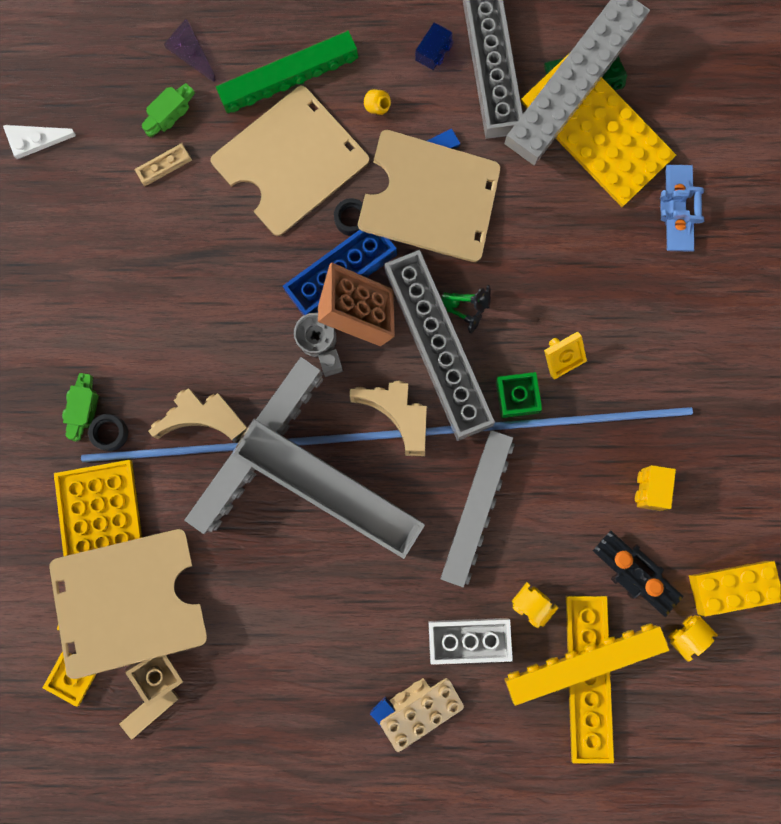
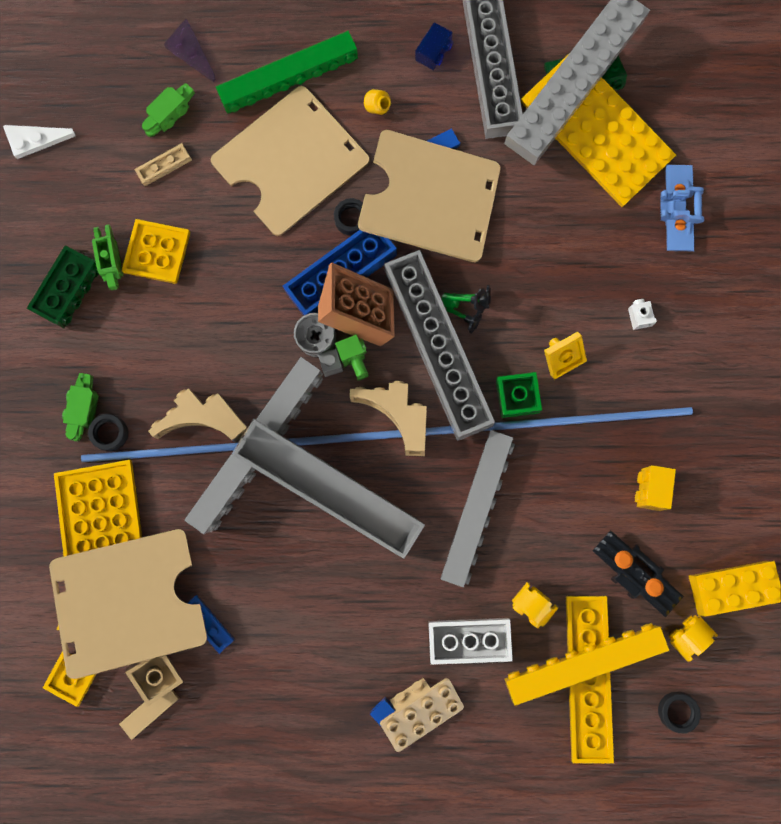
none -> dark green bracket [26,245,99,329]
none -> bright green hinge [92,225,123,290]
none -> yellow plate [121,219,191,284]
none -> blue tile [187,595,235,654]
none -> bright green brick [335,334,368,381]
none -> white brick [628,299,657,330]
none -> black tyre [658,692,701,734]

